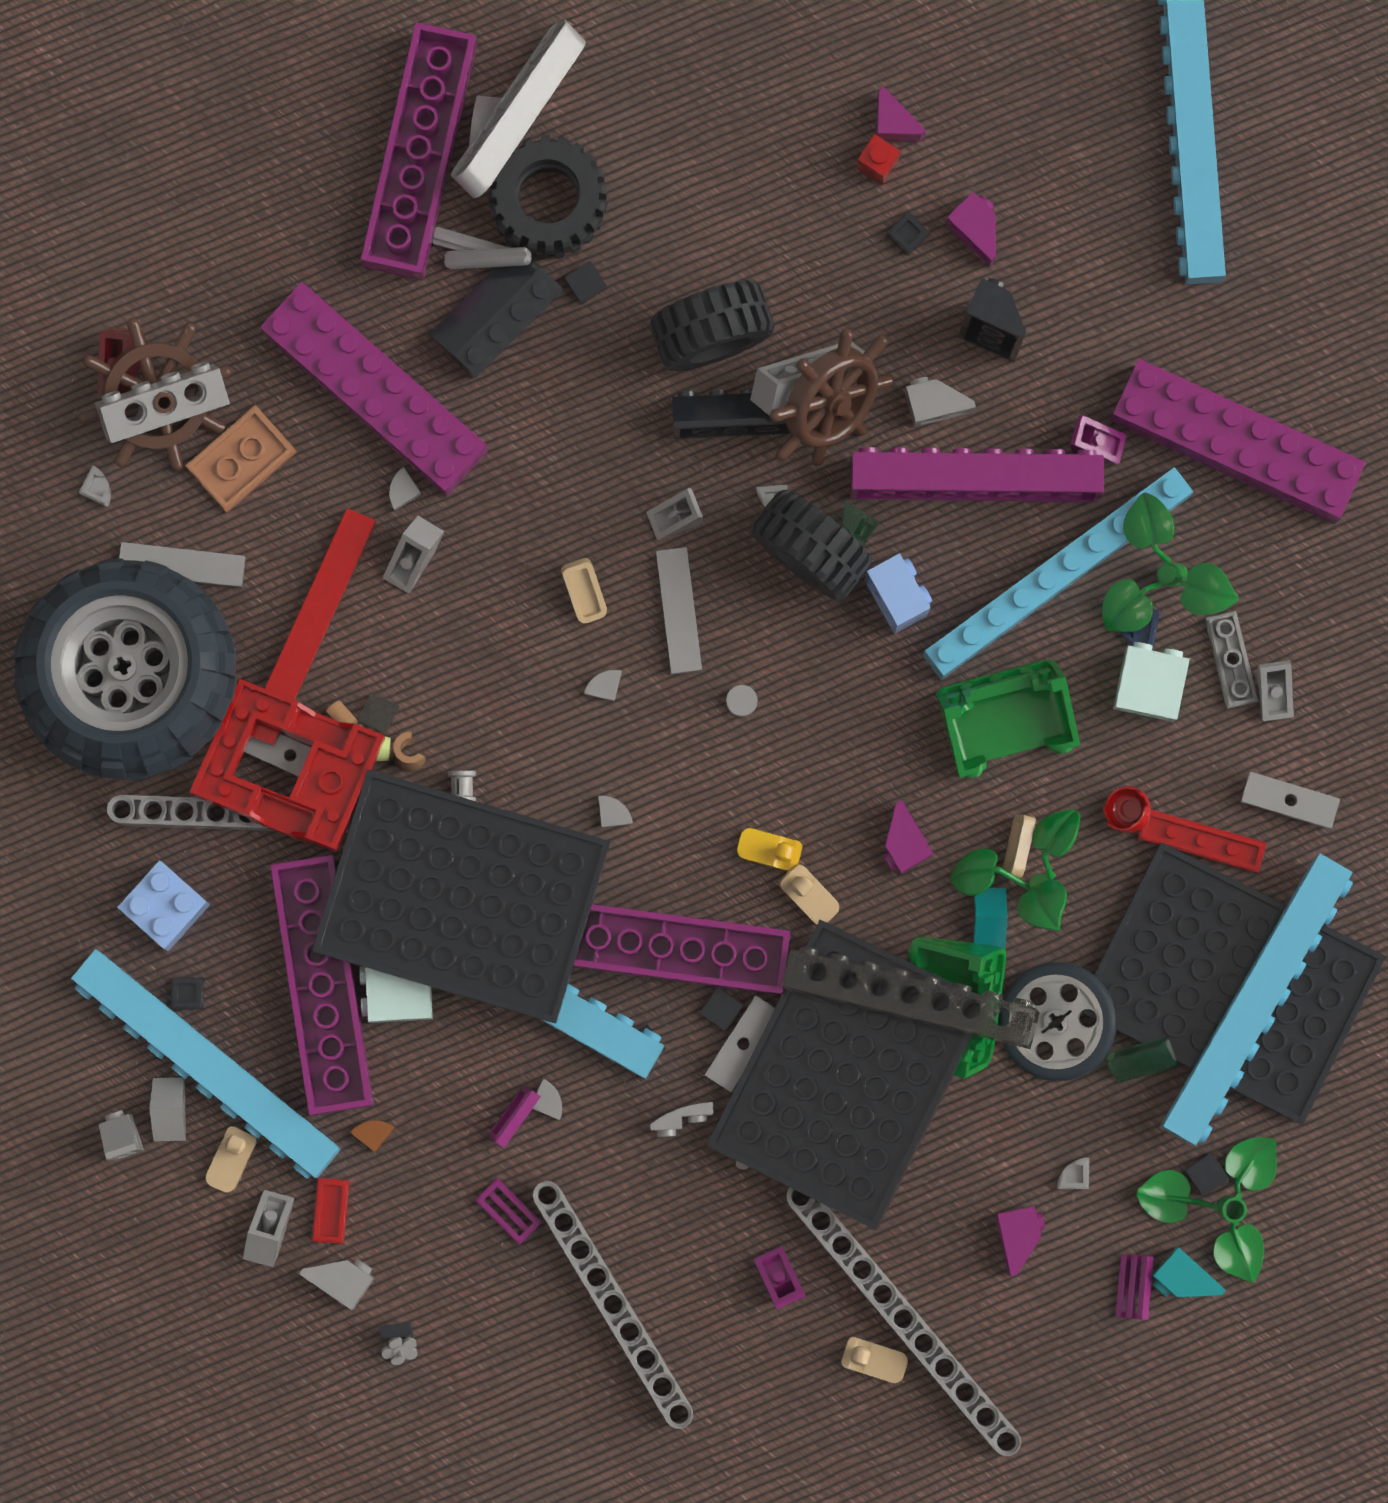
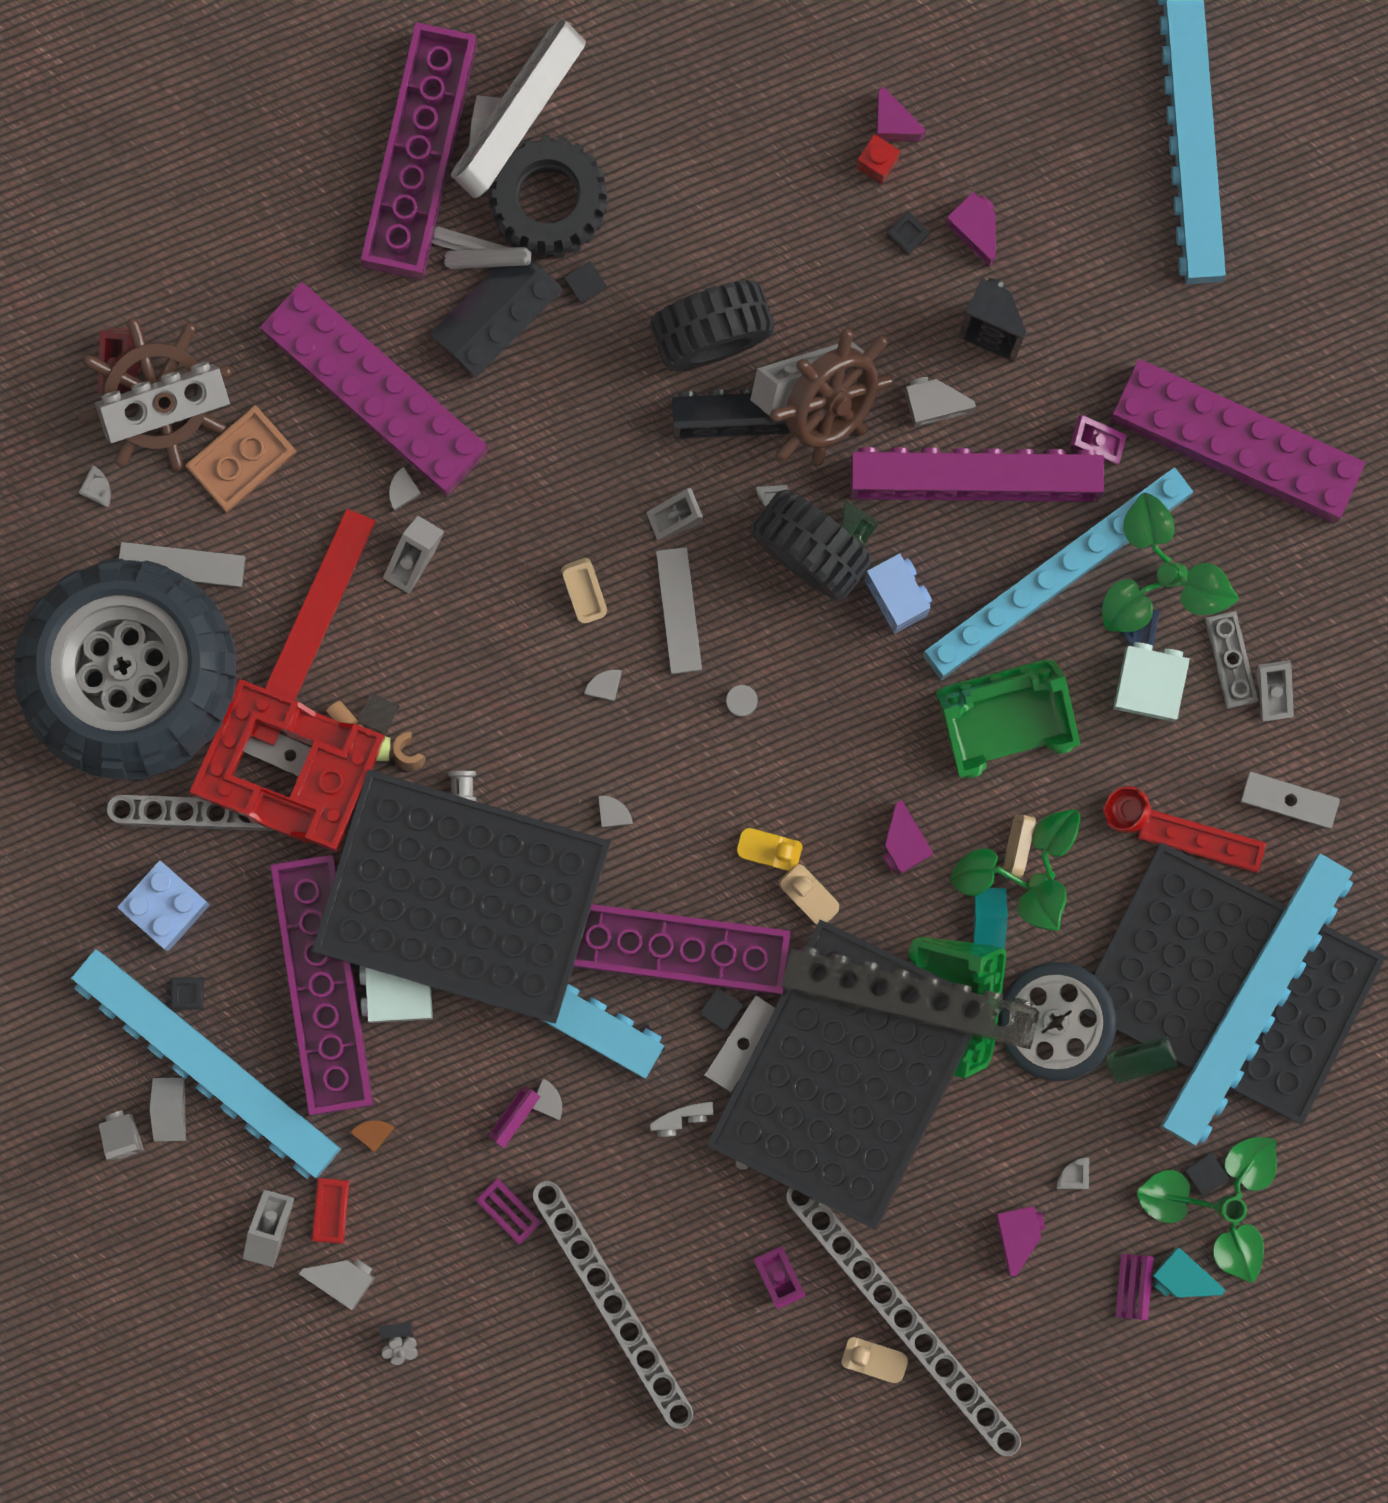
tan piece [206,1127,257,1192] -> none

